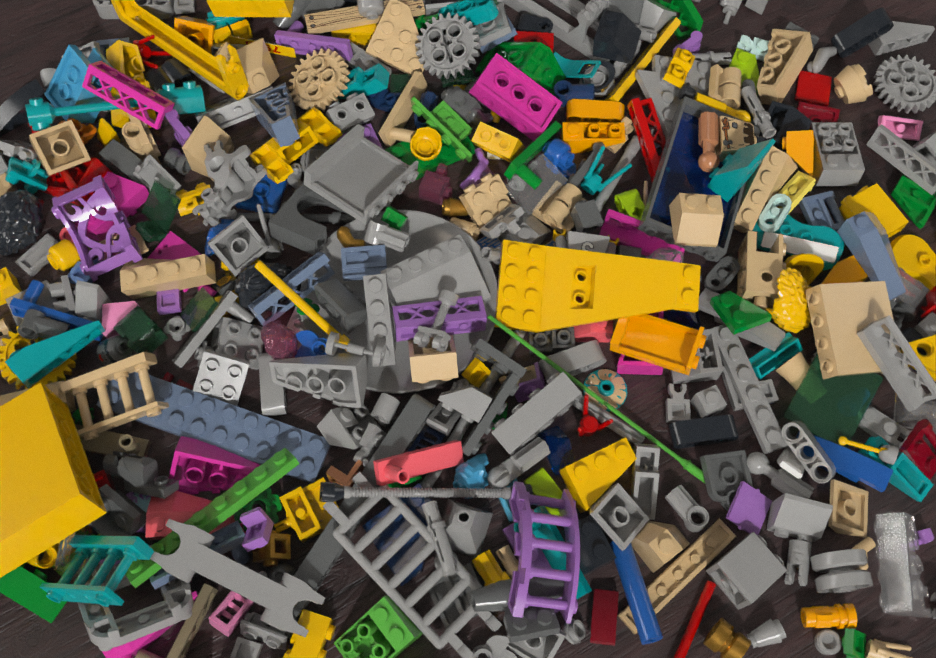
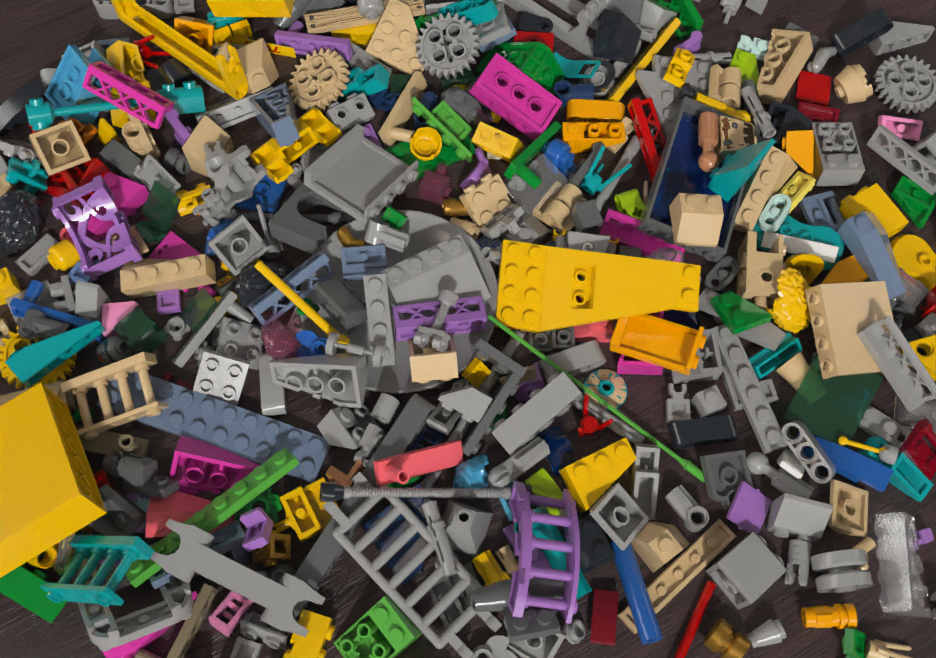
light grey tile [814,629,842,655] -> none

